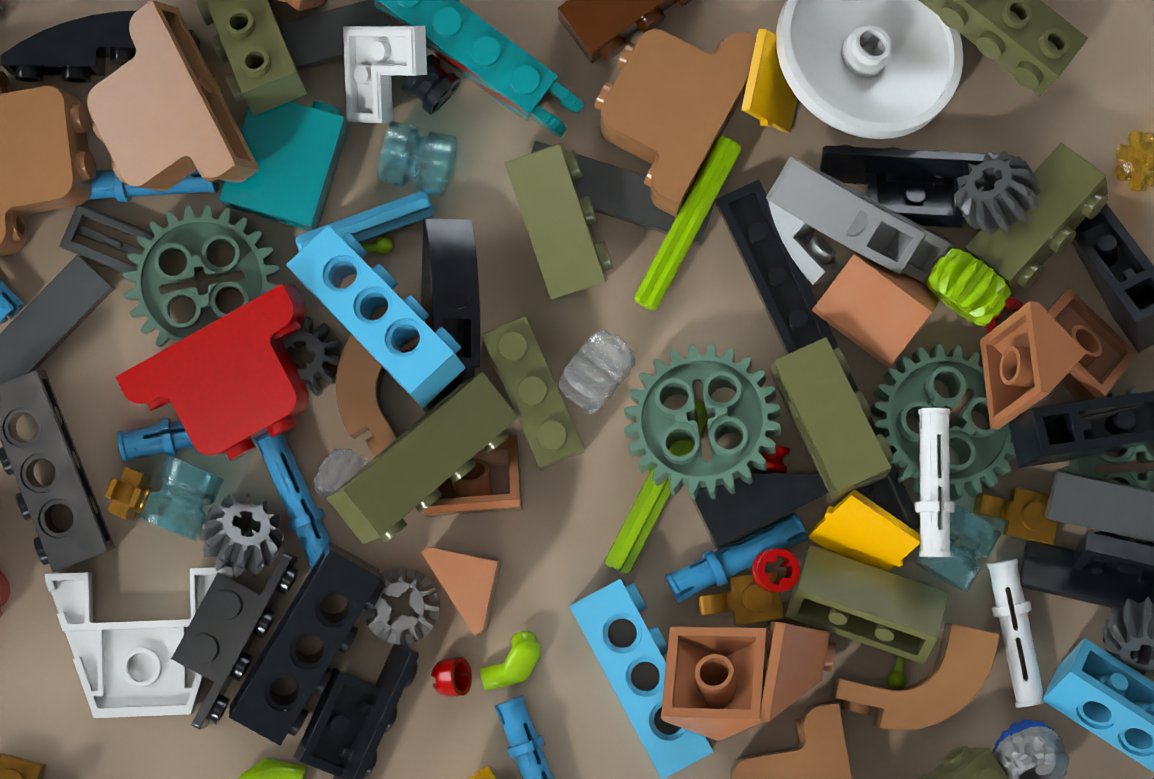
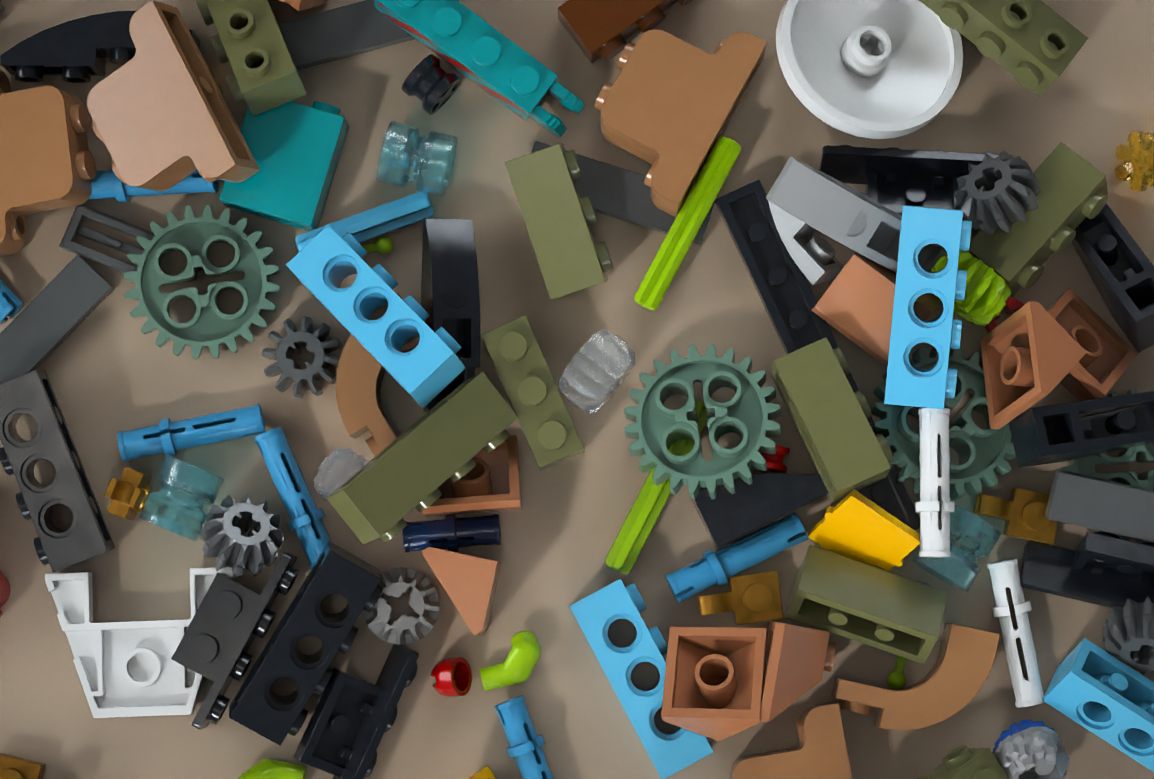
red brick [115,283,309,461] -> none
white tile [343,26,427,123] -> none
yellow piece [741,29,798,133] -> none
red bush [751,548,800,592] -> none
none -> dark blue pin [403,514,501,553]
none -> medium azure brick [884,205,972,409]

